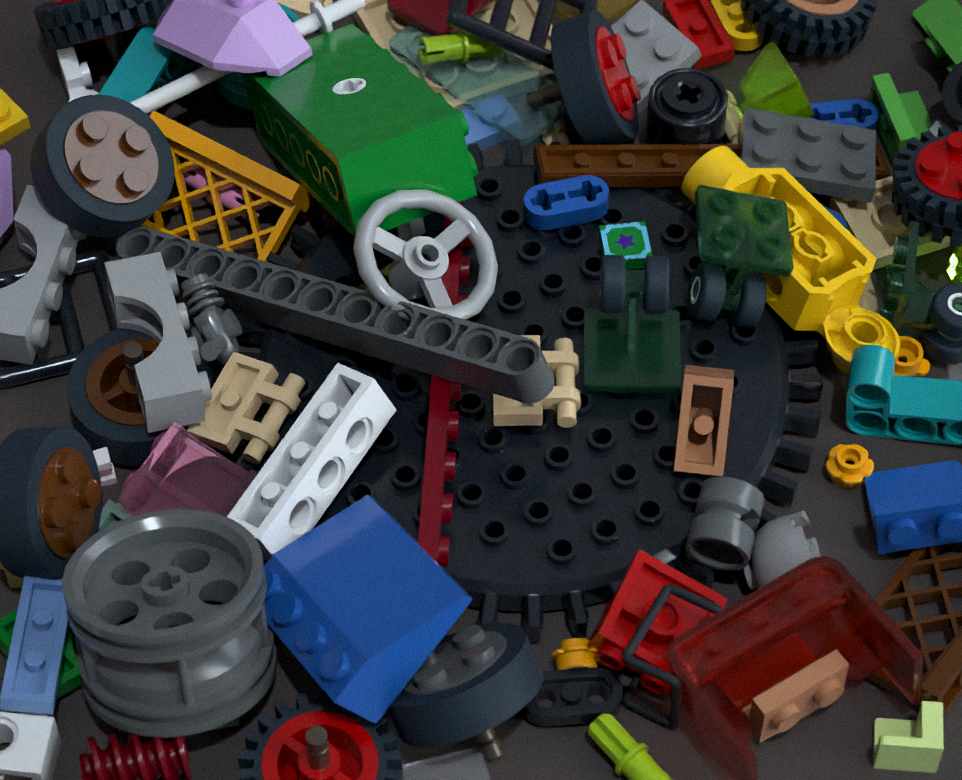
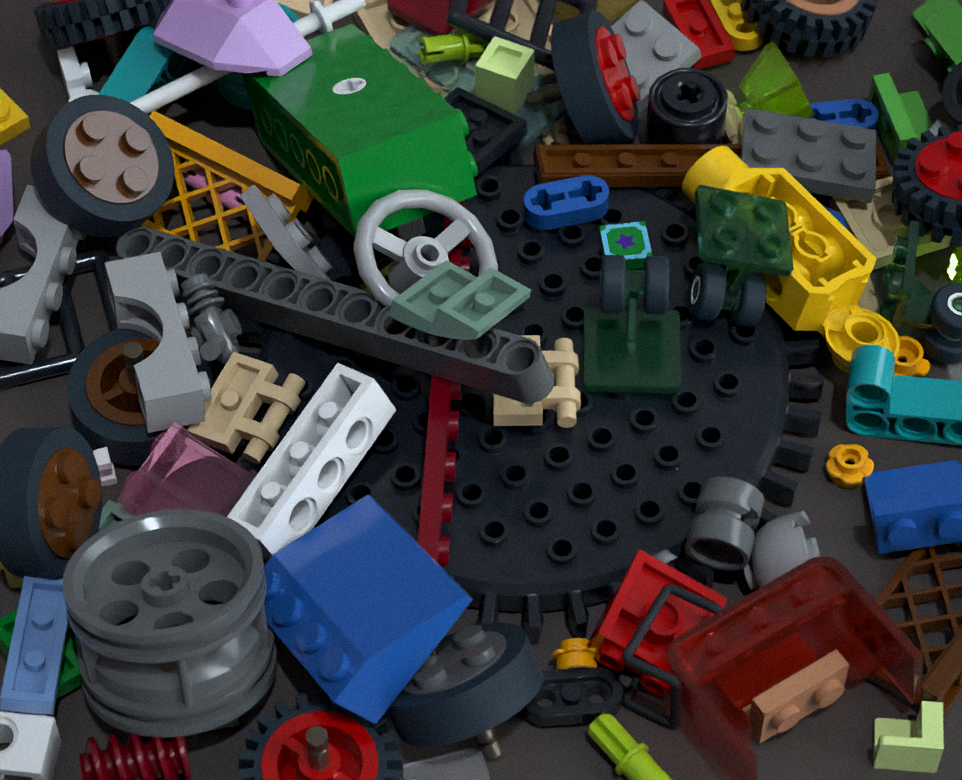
nougat slope [674,365,734,476] -> none
none -> light grey plate [240,184,333,281]
none -> sand green slope [389,260,531,340]
none -> black plate [445,87,527,178]
none -> yellowish green panel [475,36,535,115]

